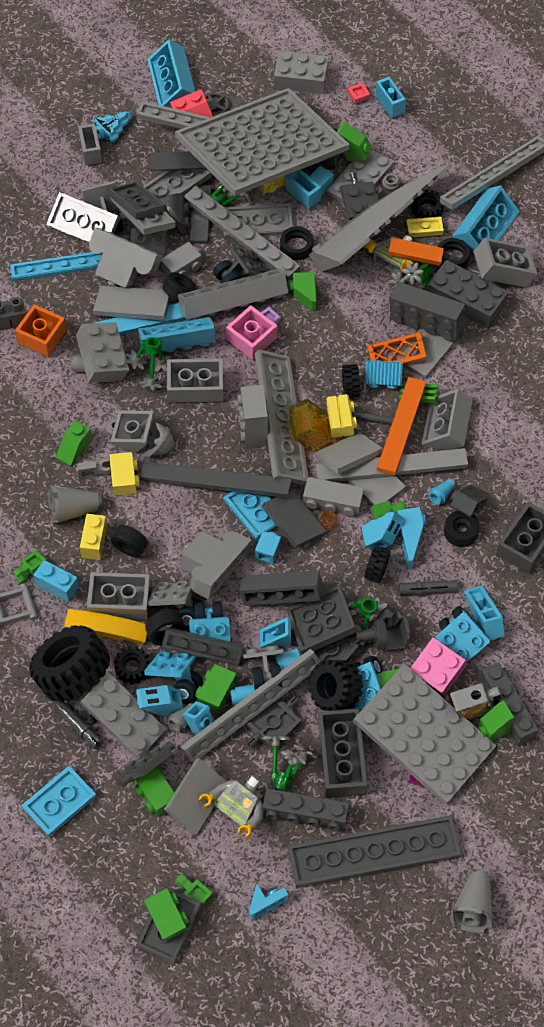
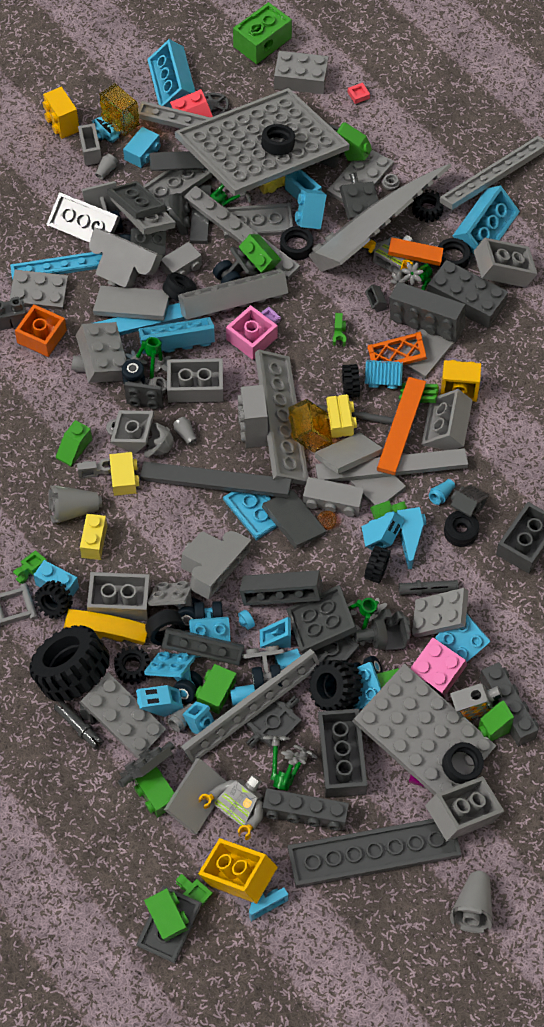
medium azure plate [21,766,97,837] -> none
black tyre [111,525,148,558] -> none
medium azure brick [255,531,281,564] -> none
bright green slope [289,272,316,311] -> none
medium azure brick [309,166,334,196] -> none
medium azure brick [375,77,406,118] -> none
light yellow plate [406,217,444,237] -> none
medium azure slope [464,585,504,640] -> none
none -> light grey plate [9,270,68,310]
none -> black tyre [34,580,73,619]
none -> yellow brick [42,86,79,139]
none -> light grey cone [95,153,118,180]
none -> clear yellow brick [99,83,140,136]
none -> dark grey plate [122,359,163,409]
none -> medium azure piece [123,127,161,168]
none -> light grey plate [149,377,167,394]
none -> light grey cone [173,417,197,445]
none -> yellow brick [198,838,278,904]
none -> bright green piece [233,2,292,65]
none -> medium azure tile [238,610,255,630]
none -> bright green piece [239,234,282,273]
none -> black tyre [261,124,295,155]
none -> medium azure piece [295,189,327,229]
none -> bright green plate [332,313,346,346]
none -> dark grey piece [365,285,387,312]
none -> light grey plate [412,588,469,638]
none -> light grey brick [425,776,504,842]
none -> yellow brick [440,360,481,402]
none -> black tyre [442,742,484,784]

